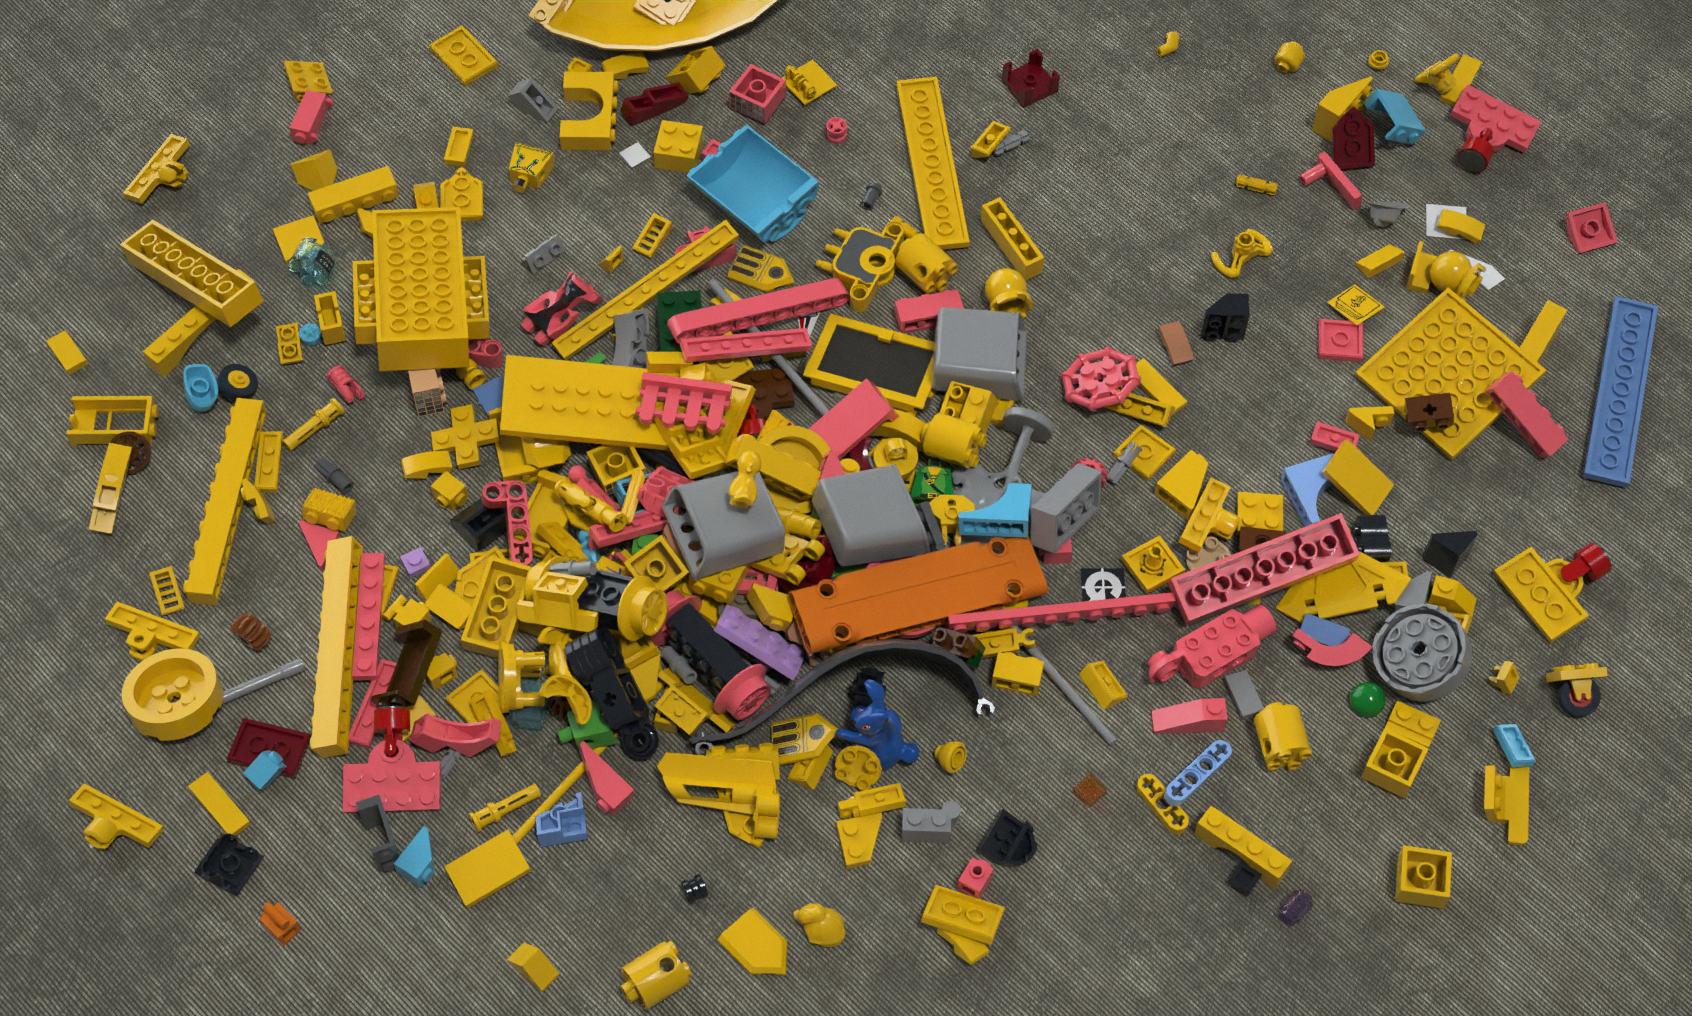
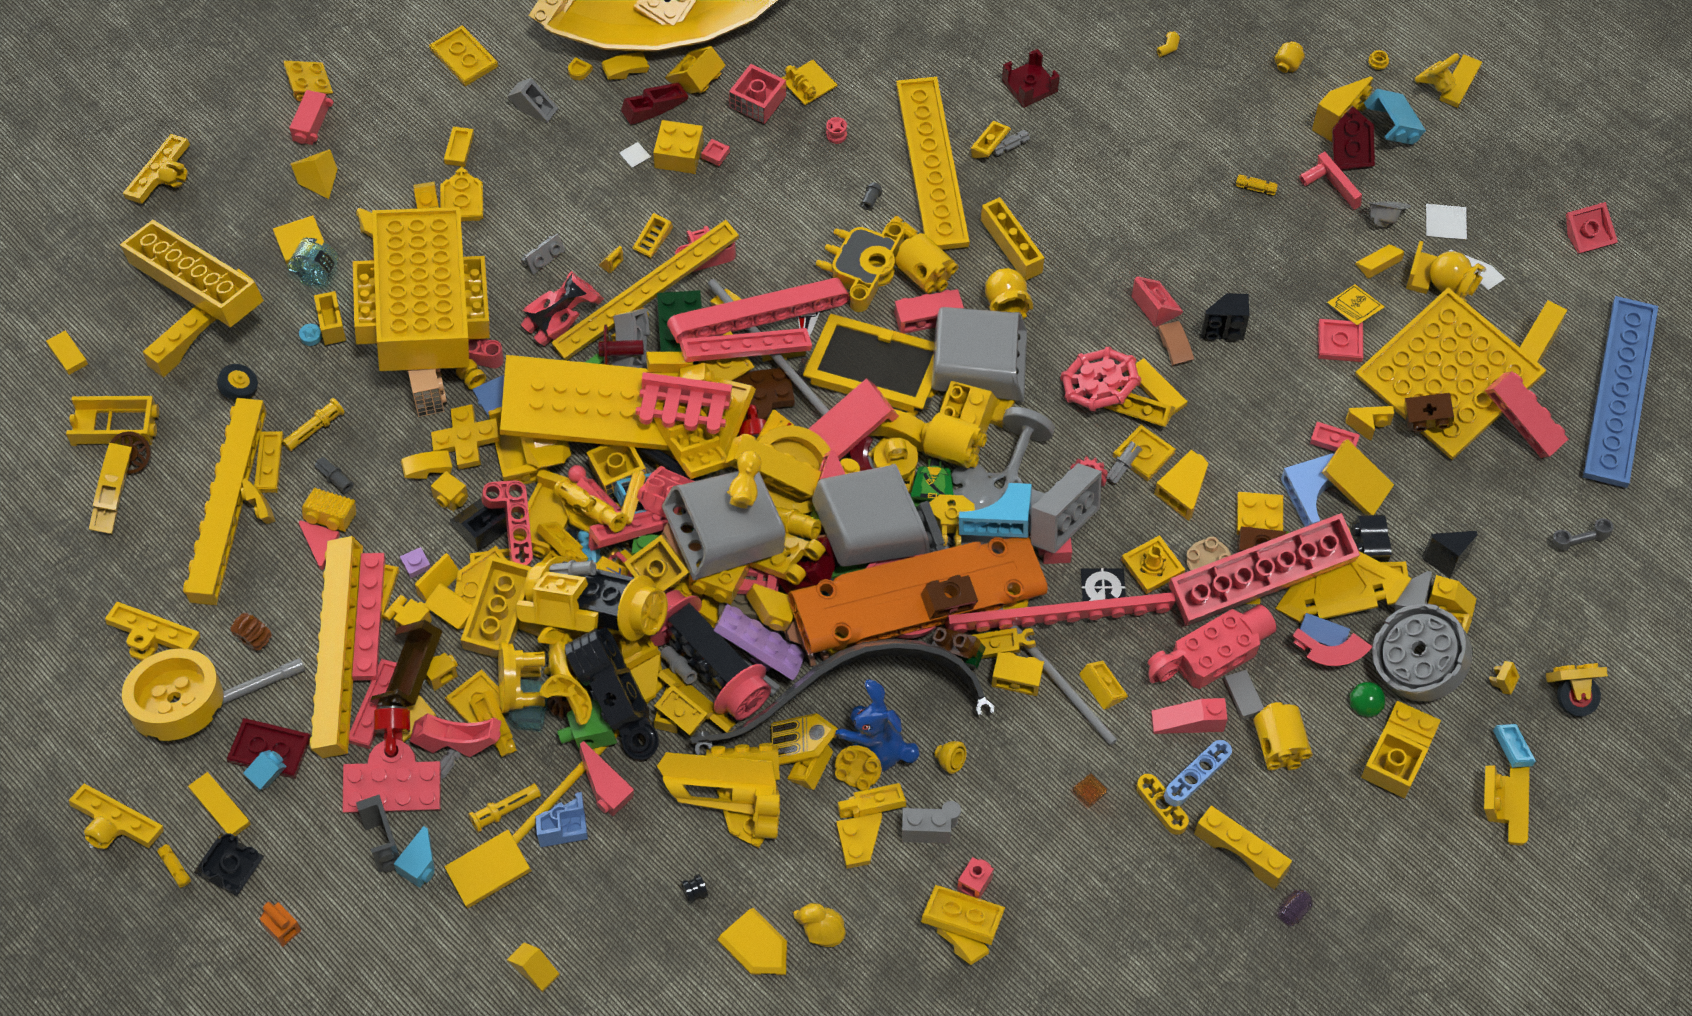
yellow slope [149,566,185,616] -> none
medium azure piece [183,364,218,412] -> none
yellow slope [275,323,303,365] -> none
yellow brick [308,166,399,224] -> none
coral hinge [327,365,365,403] -> none
yellow torso [509,142,555,193] -> none
yellow arch [560,71,619,150] -> none
yellow cylinder [620,941,692,1010] -> none
medium azure cylinder [686,124,819,243] -> none
yellow tile [727,245,795,293] -> none
black hinge [851,667,886,708] -> none
black slope [977,809,1037,867] -> none
yellow plate [1178,477,1240,553] -> none
yellow piece [1211,229,1273,278] -> none
black plate [1227,861,1262,896] -> none
yellow brick [1395,845,1452,909] -> none
yellow slope [1437,209,1485,244] -> none
coral plate [1450,84,1542,172] -> none
yellow plate [1493,543,1612,643] -> none
none -> yellow axle [157,844,191,888]
none -> dark red piece [599,324,644,365]
none -> reddish brown brick [921,575,978,620]
none -> coral slope [1131,276,1183,327]
none -> flat silver bar [1552,518,1613,550]

